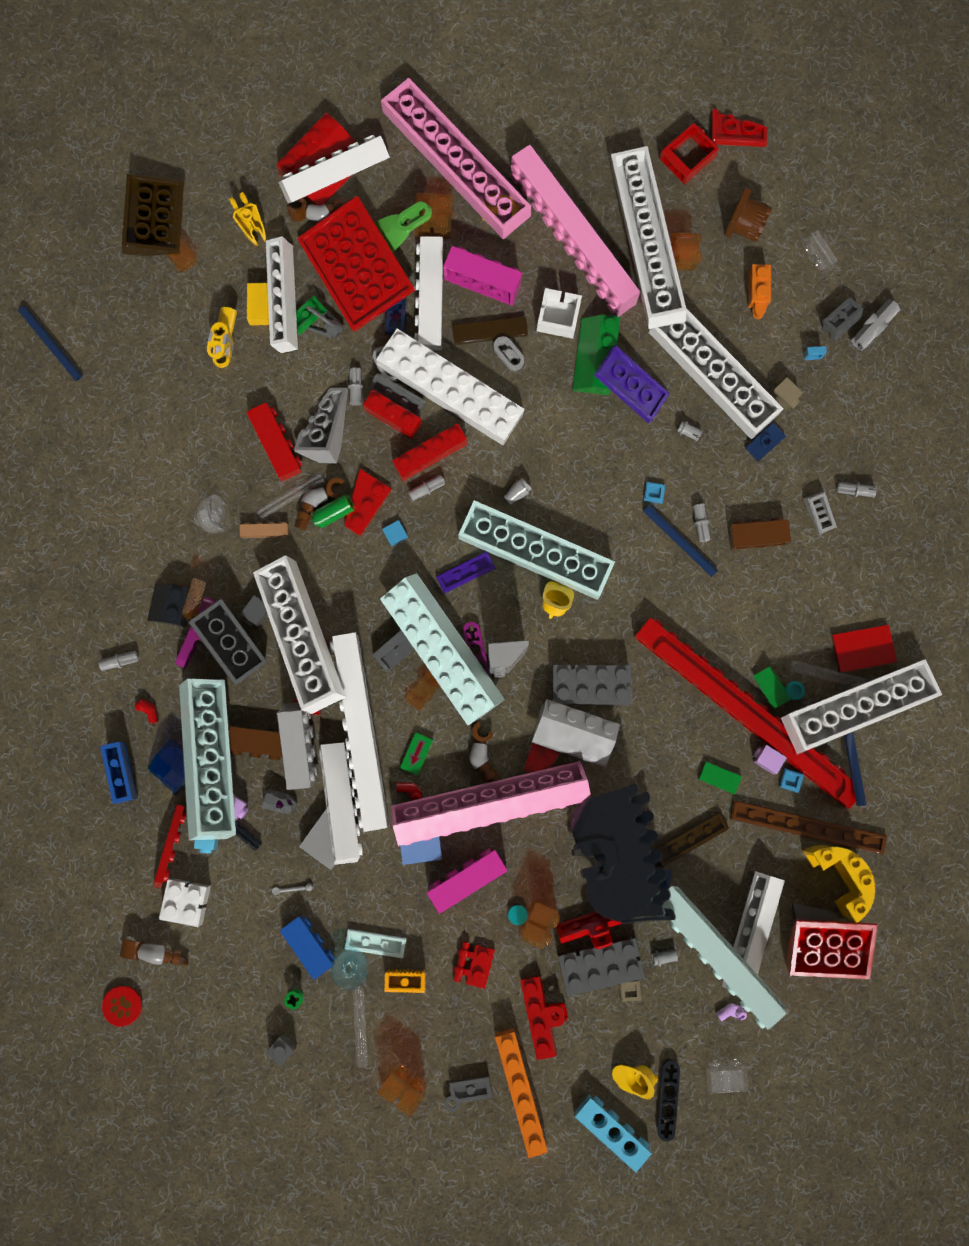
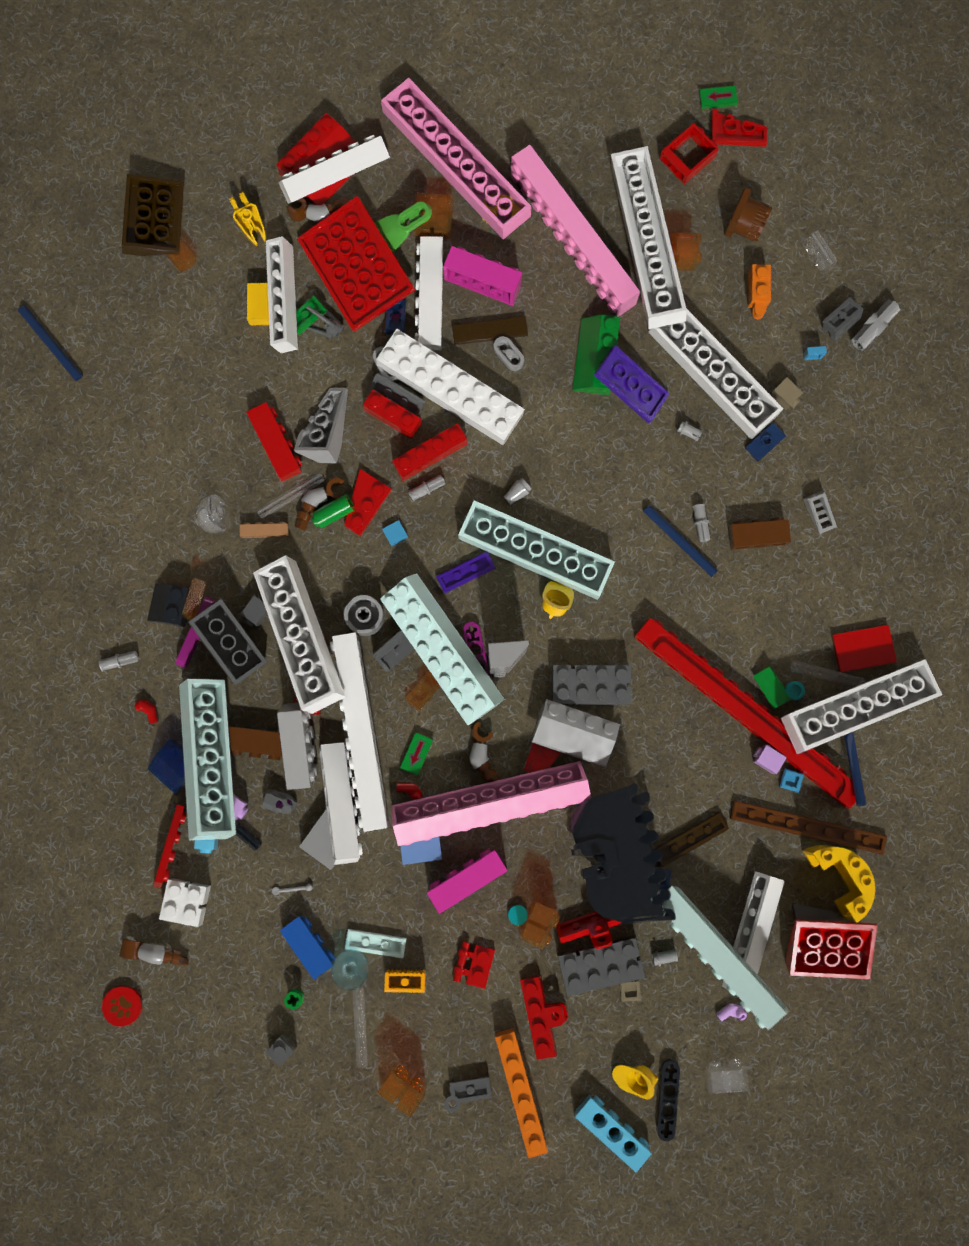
blue brick [100,741,138,804] -> none
yellow connector [207,307,237,368] -> none
light grey axle [348,367,363,406] -> none
white piece [537,288,582,339] -> none
dark azure tile [644,482,665,504] -> none
green tile [698,762,742,795] -> none
light grey axle [837,482,877,498] -> none
none -> light grey brick [344,595,384,636]
none -> green tile [699,86,738,109]

